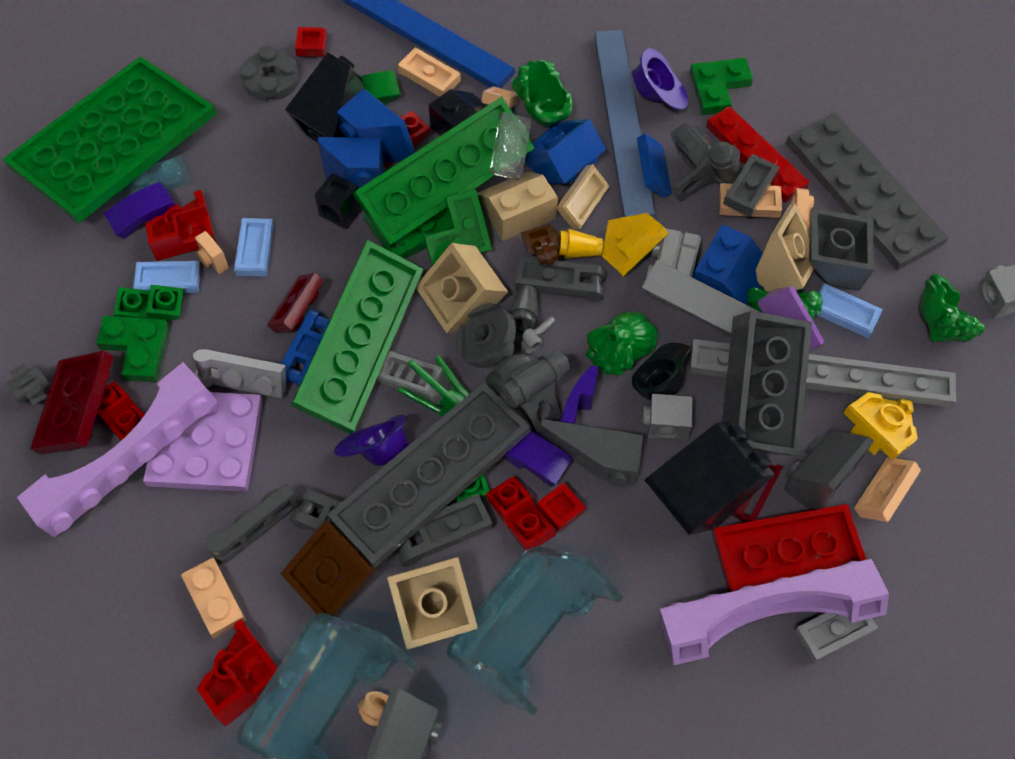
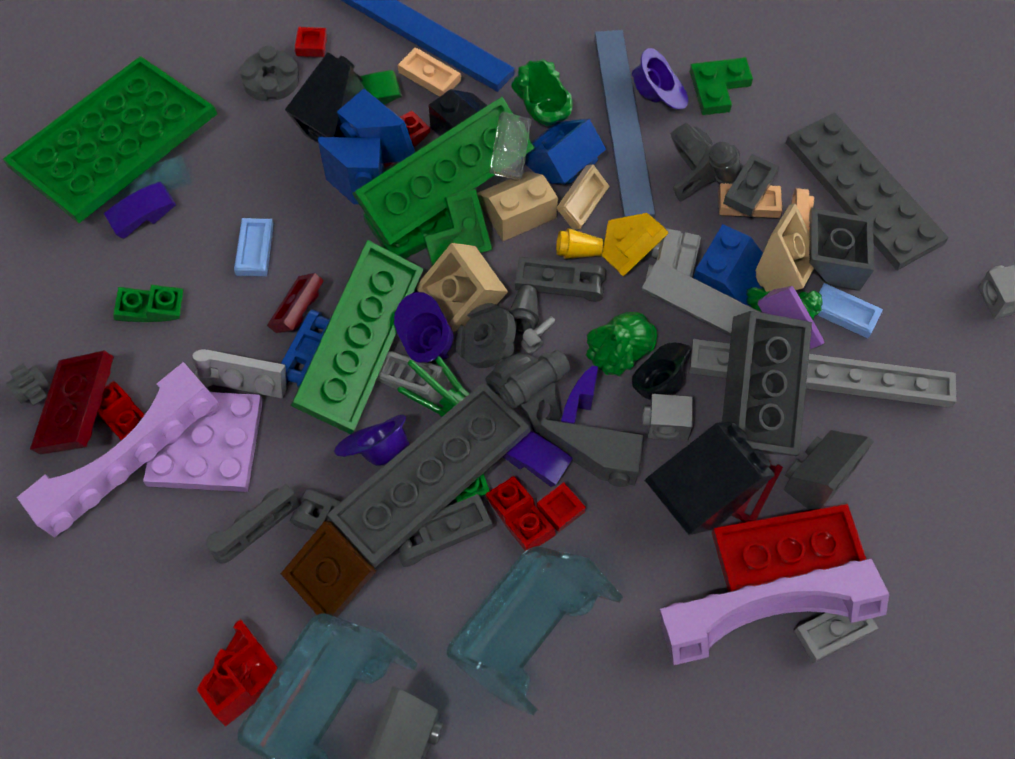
green plate [96,315,169,382] -> none
light blue tile [133,261,201,293] -> none
red slope [145,189,217,261] -> none
light nougat plate [181,557,246,639] -> none
light nougat plate [195,231,229,275] -> none
black brick [314,173,361,229] -> none
light nougat plate [358,691,389,726] -> none
tan slope [387,557,478,649] -> none
light nougat plate [481,86,519,109] -> none
reddish brown plate [521,224,559,267] -> none
blue tile [637,133,672,198] -> none
red plate [706,106,810,203] -> none
yellow plate [843,392,918,460] -> none
light nougat plate [854,457,921,522] -> none
green hair [920,273,985,342] -> none
none -> dark purple piece [394,292,454,363]

